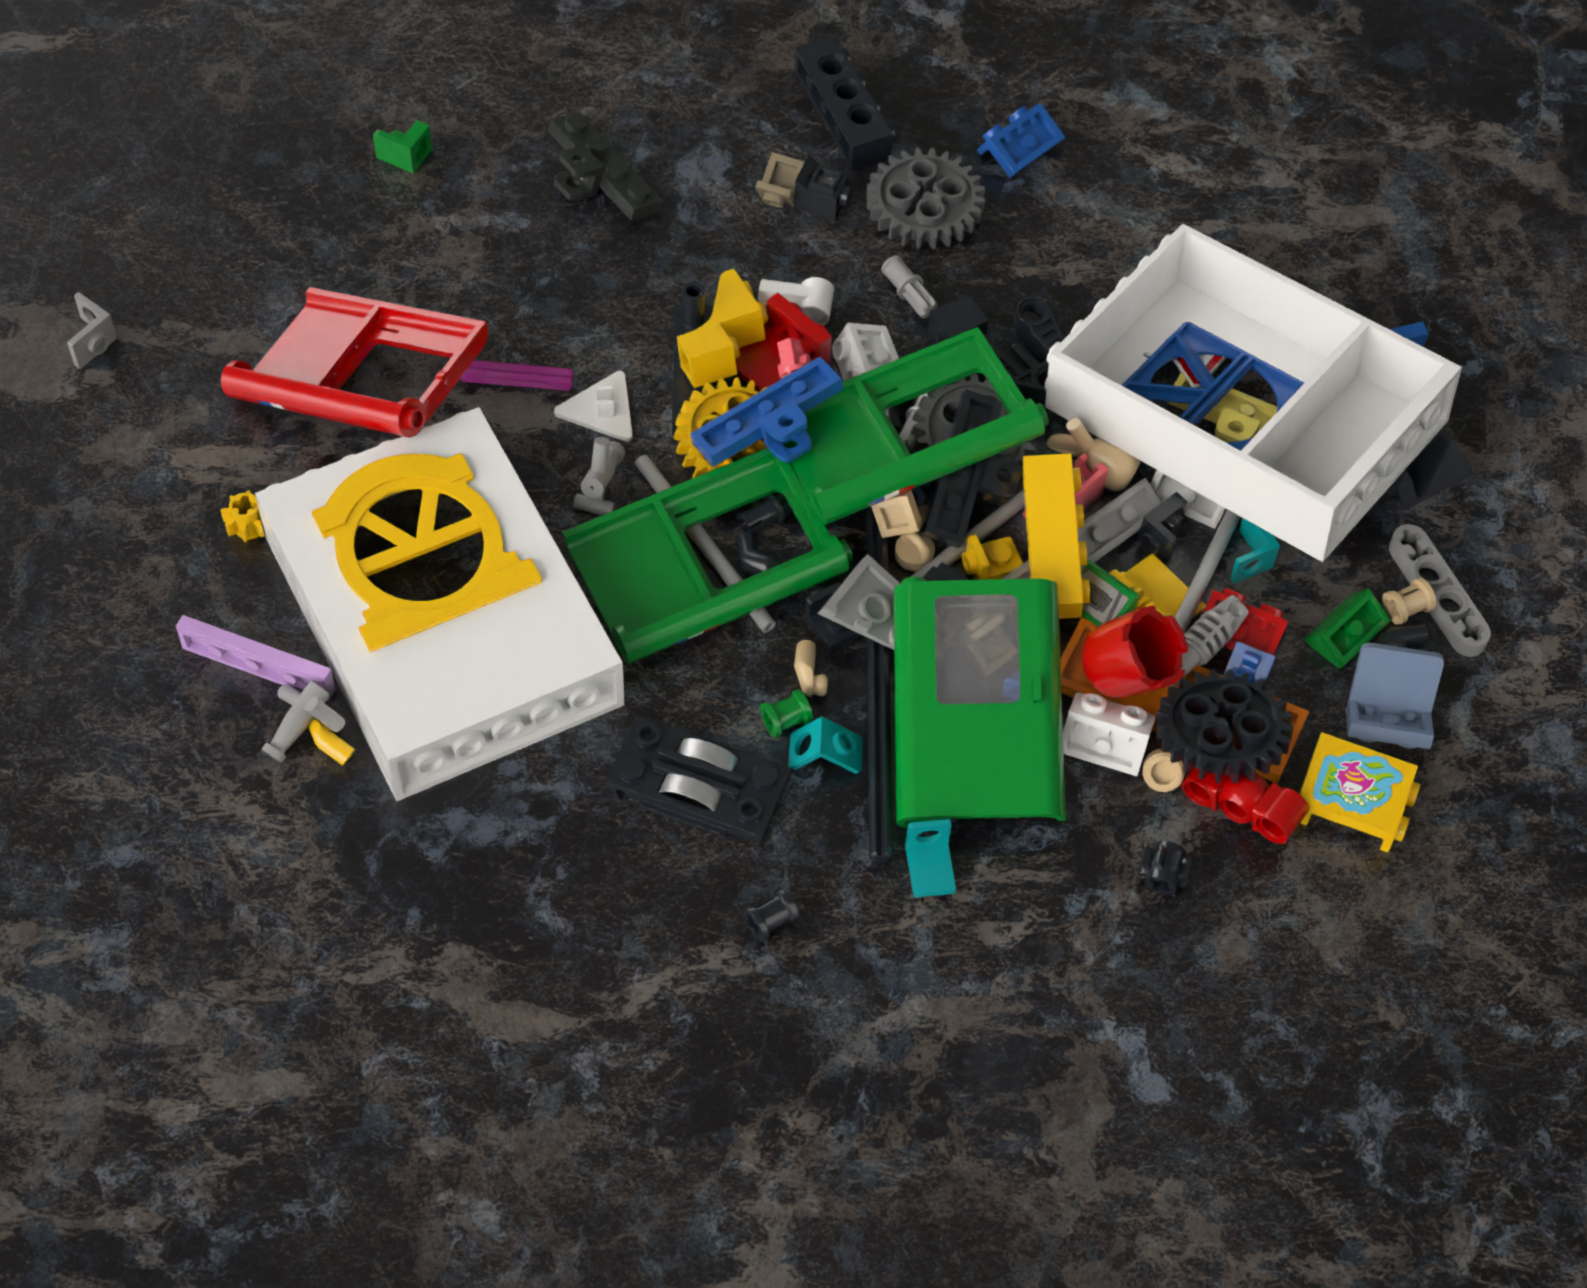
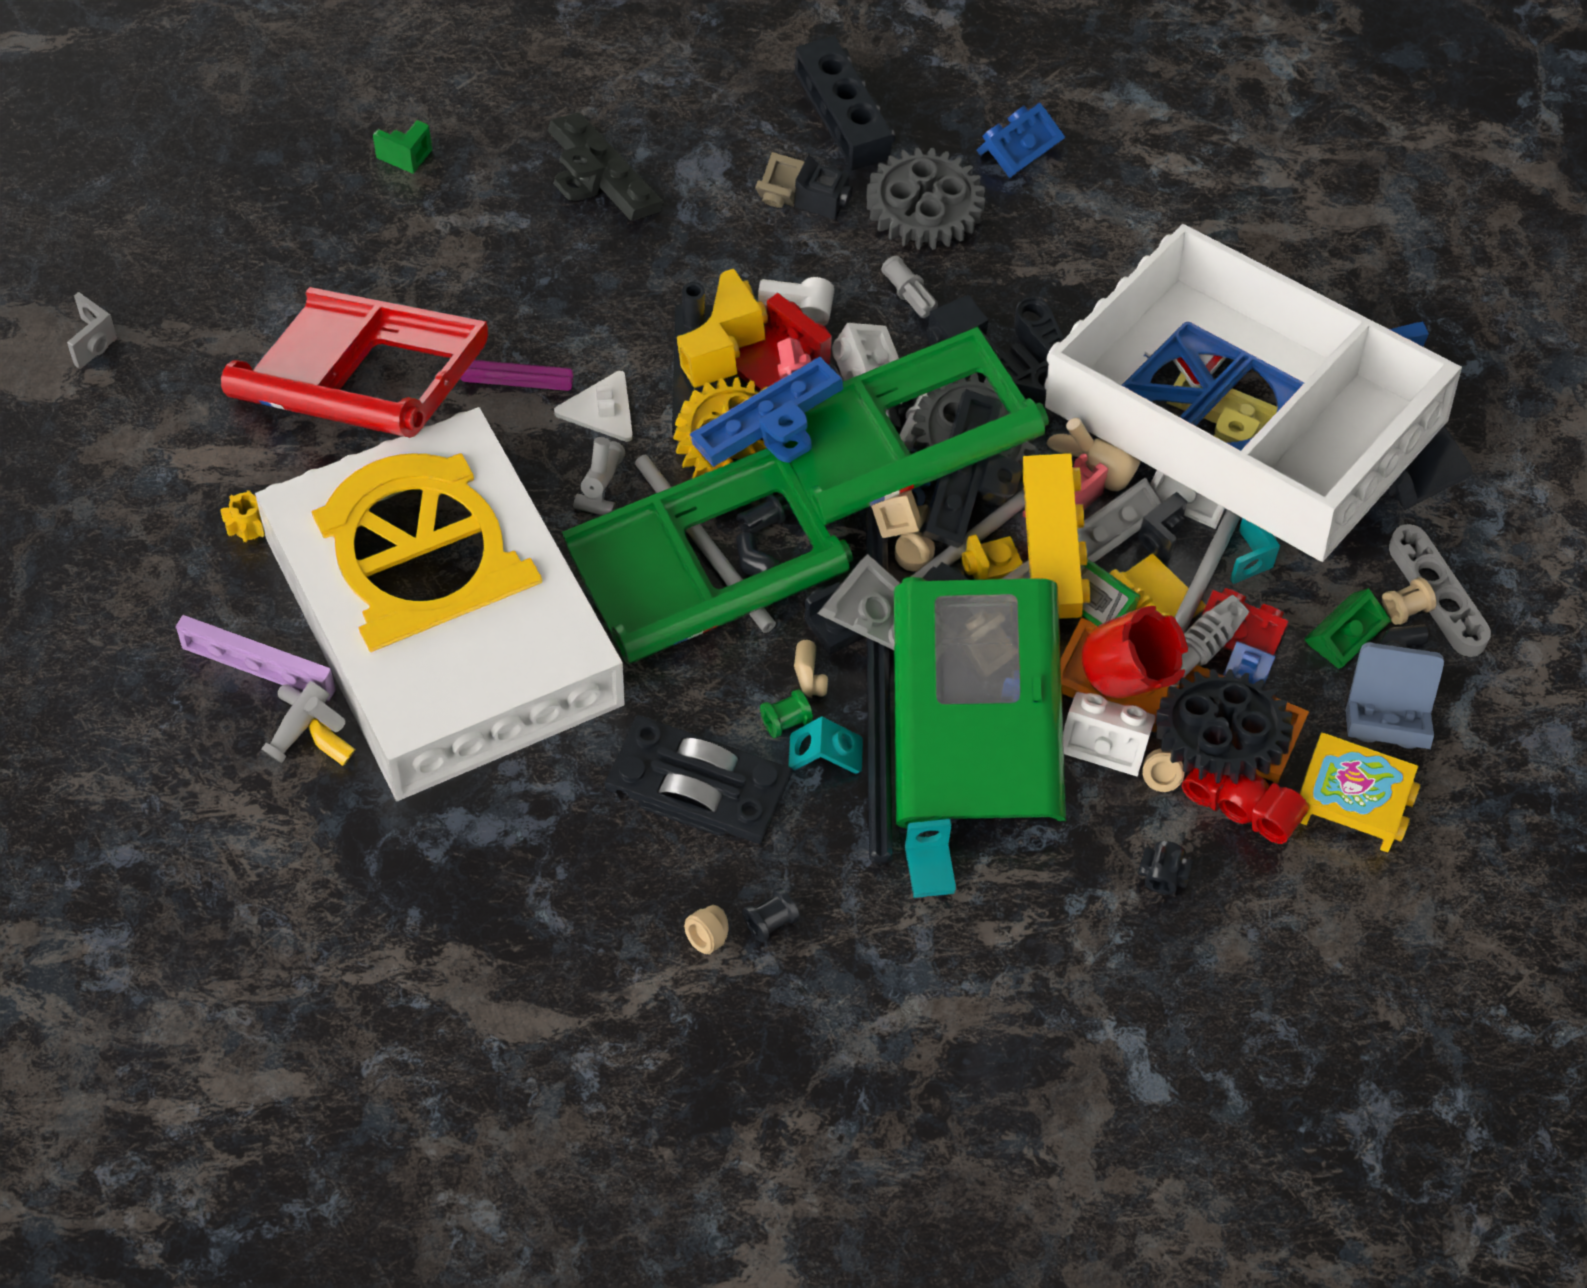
none -> tan tile [684,905,729,954]

